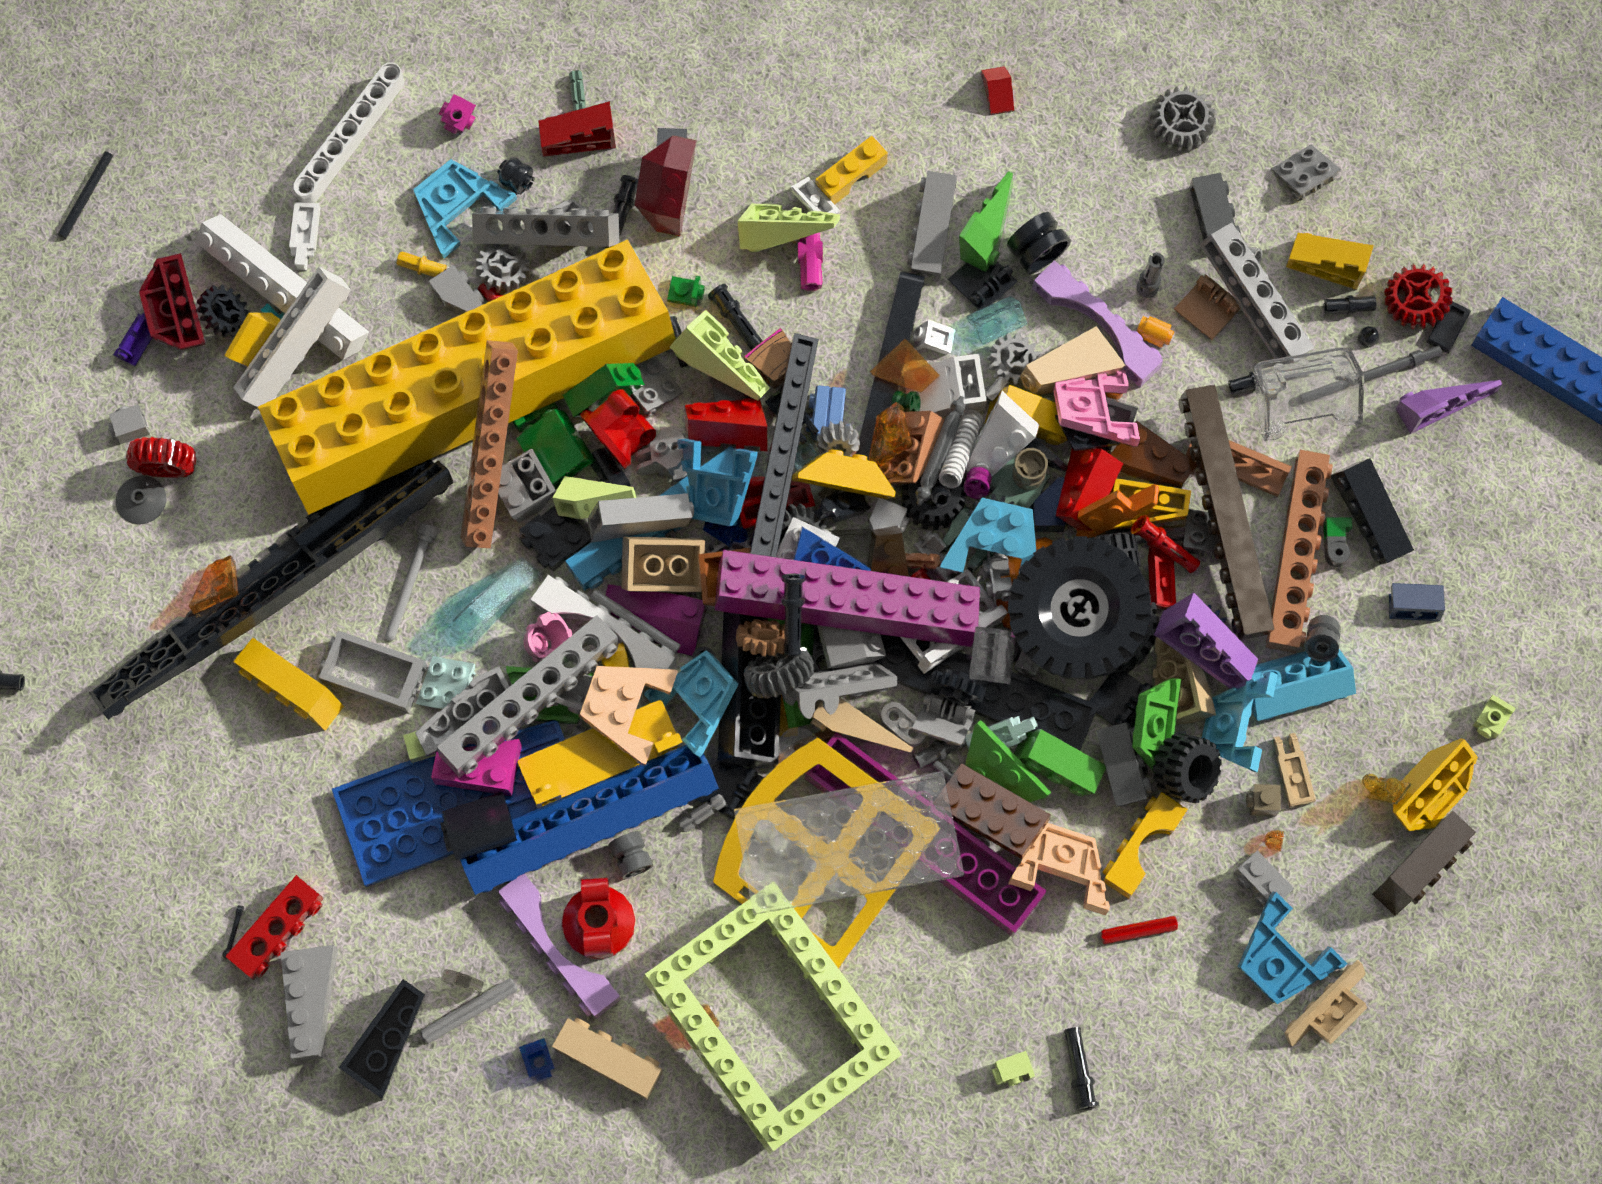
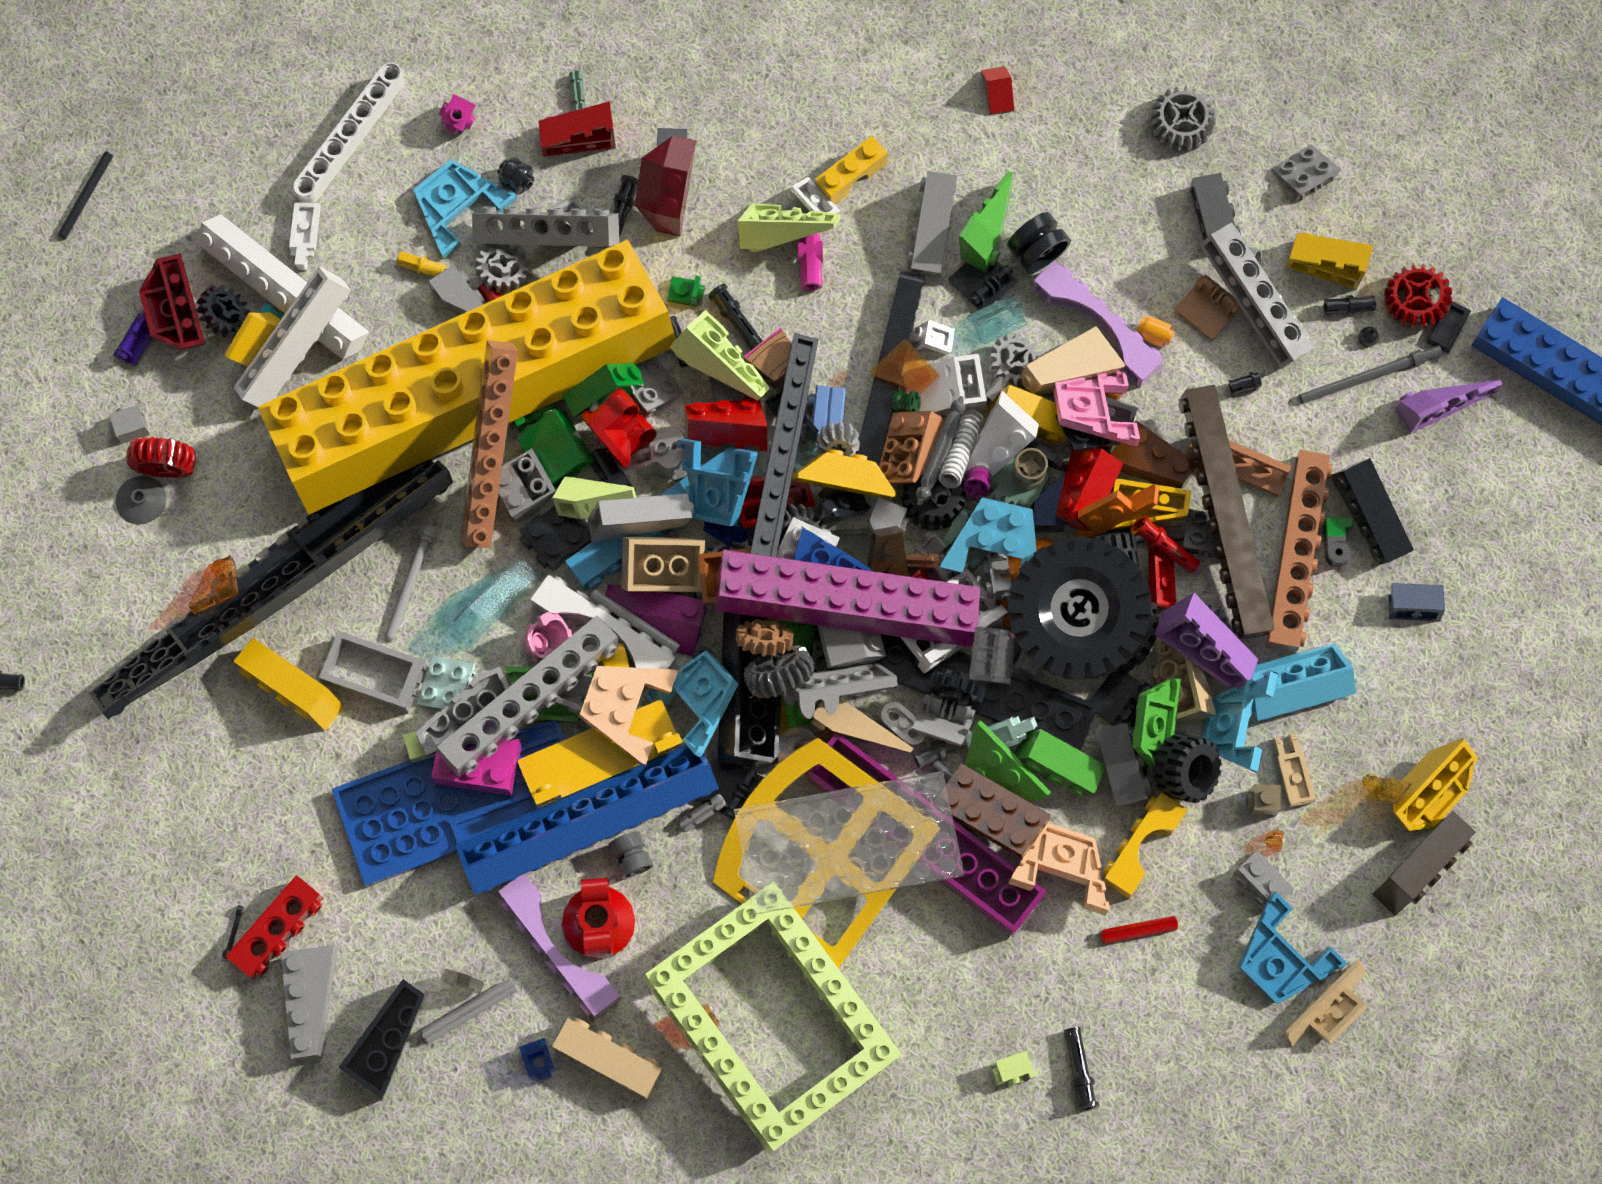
black brick [440,792,517,860] -> none
black pin [781,573,805,655] -> none
clear orange wing [868,402,912,467] -> none
dark grey pin [1137,252,1165,298] -> none
clear windscreen [1254,348,1364,441] -> none
dark grey wheel [1305,615,1341,662] -> none
yellowish green brick [1473,695,1516,739] -> none

